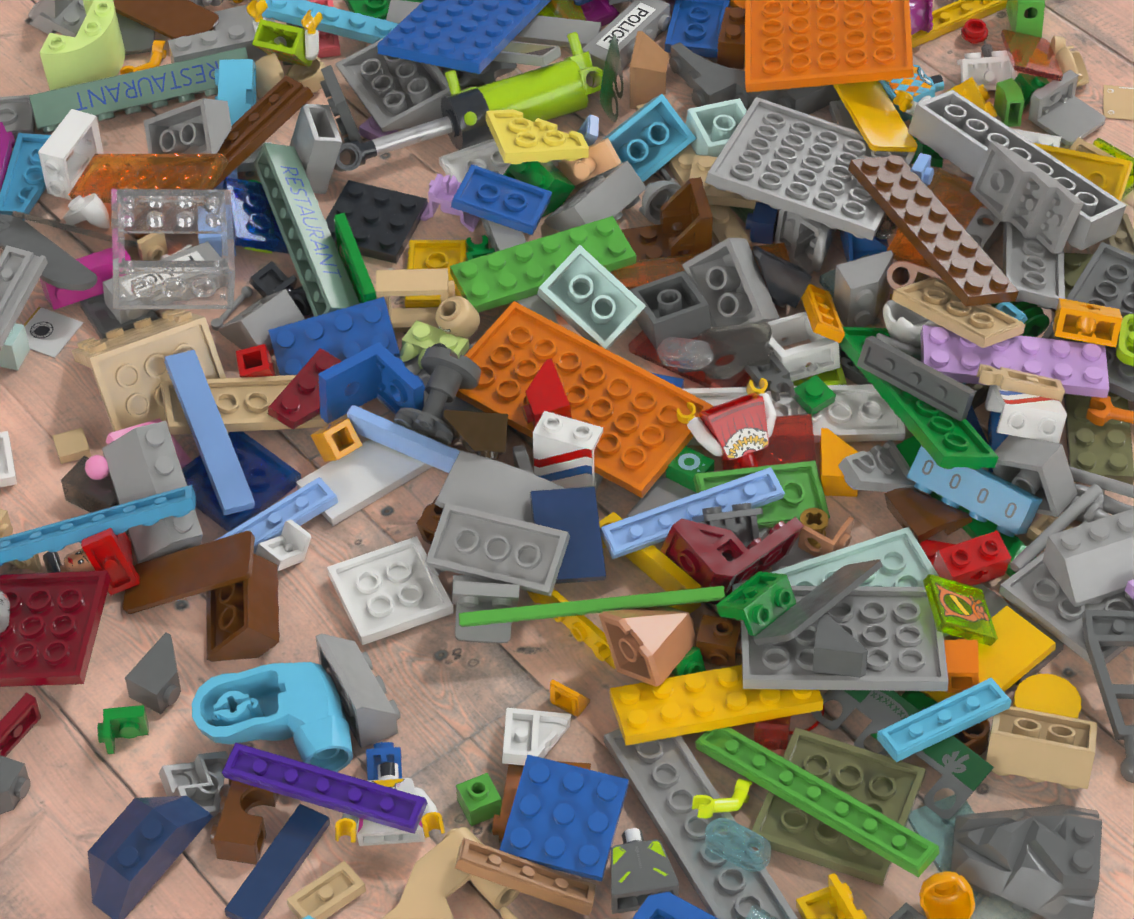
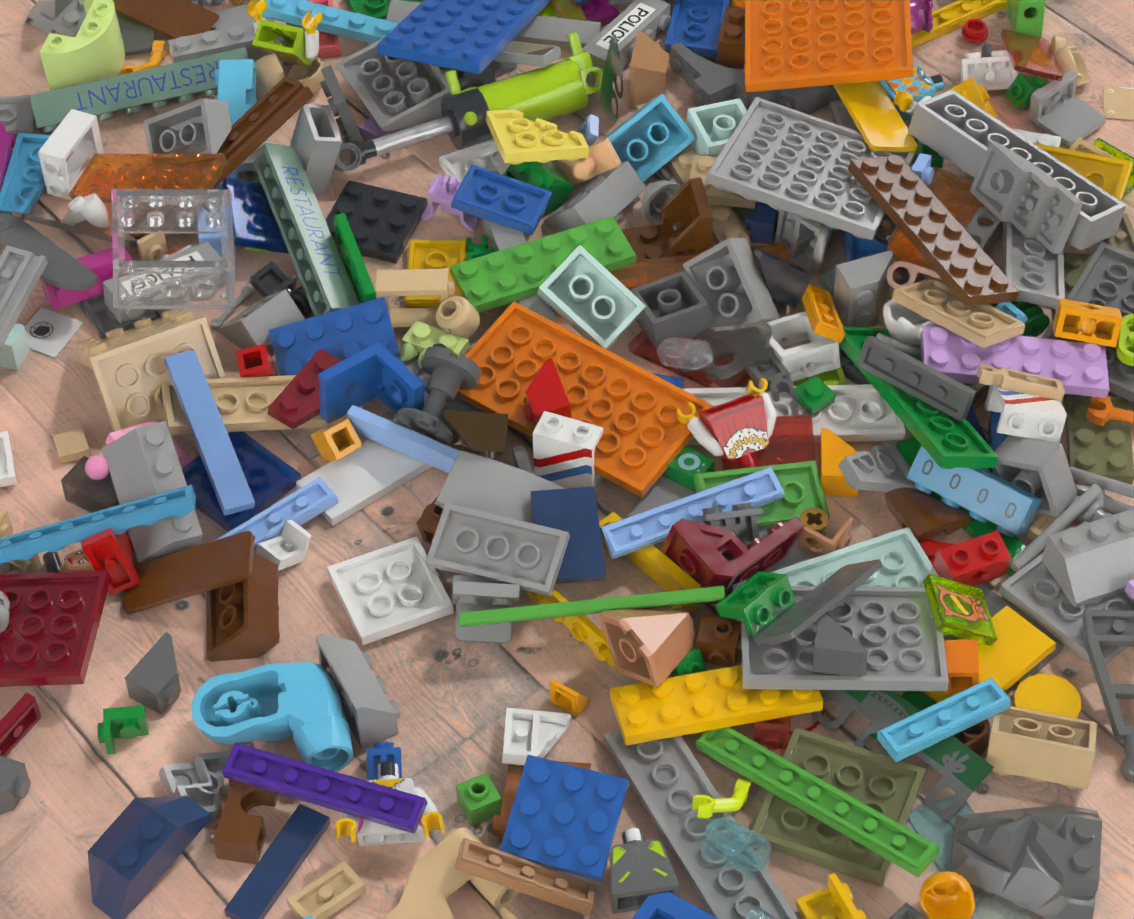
bright green piece [994,78,1024,127] -> none

